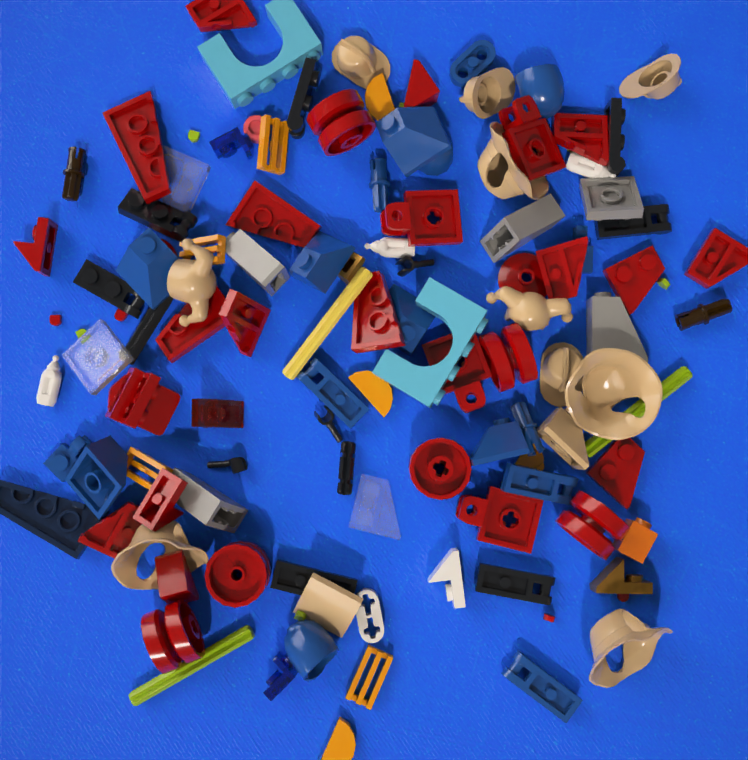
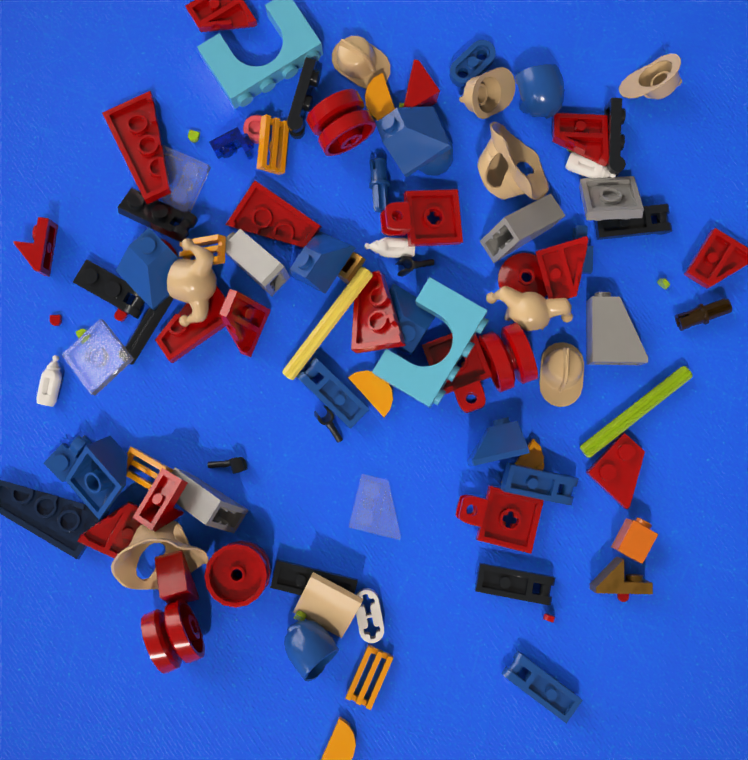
dark brown axle [62,147,86,202] -> none
red piece [105,368,180,436] -> none
lime axle [128,625,255,706] -> none
clear red slope [191,398,244,428] -> none
clear blue bracket [263,651,298,701] -> none
black axle [337,441,356,495] -> none
red wheel [408,438,472,500] -> none
white slope [427,548,466,609] -> none
red plate [499,95,566,182] -> none
blue axle [511,401,545,456] -> none
tan slope [536,407,589,470] -> none
red wheel [555,490,630,560] -> none
tan piece [565,348,663,440] -> none
tan piece [589,609,673,688] -> none
red wing [602,245,665,315] -> none

